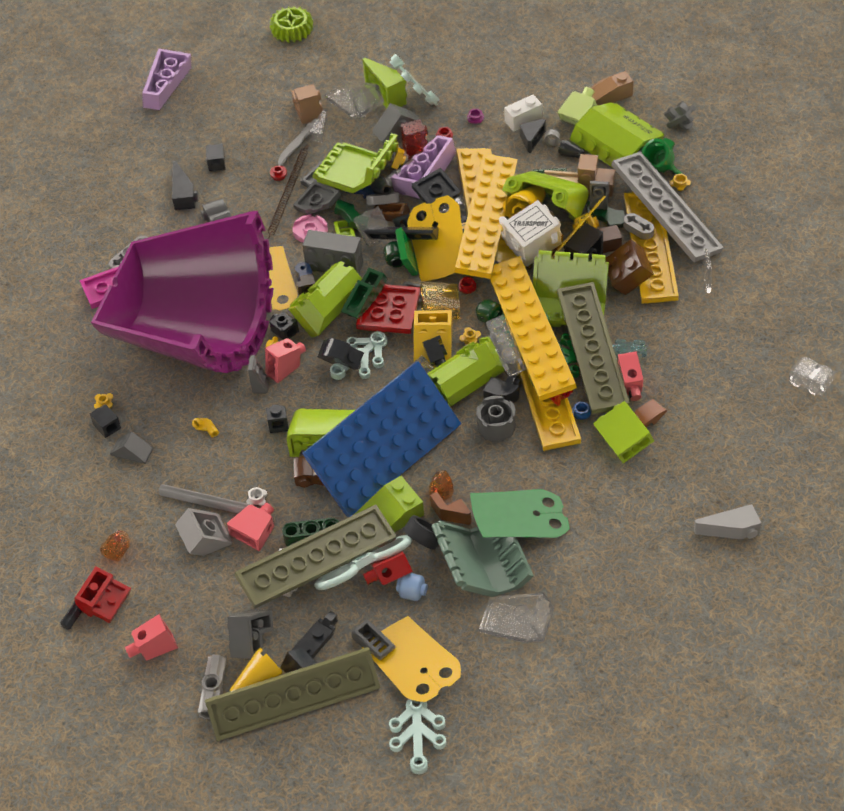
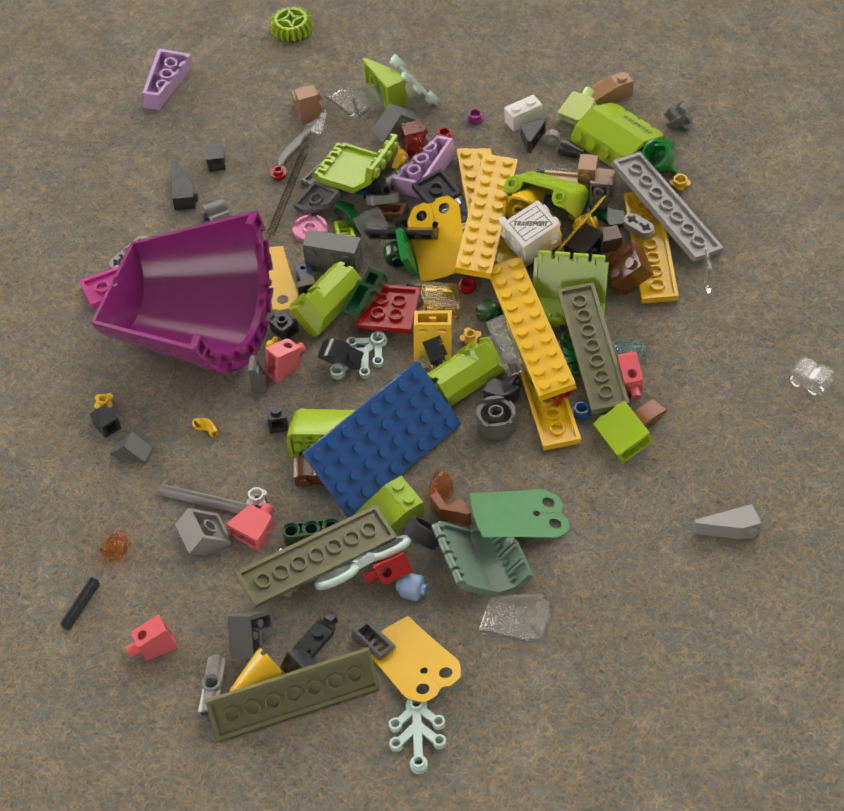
red brick [74,566,131,623] -> none

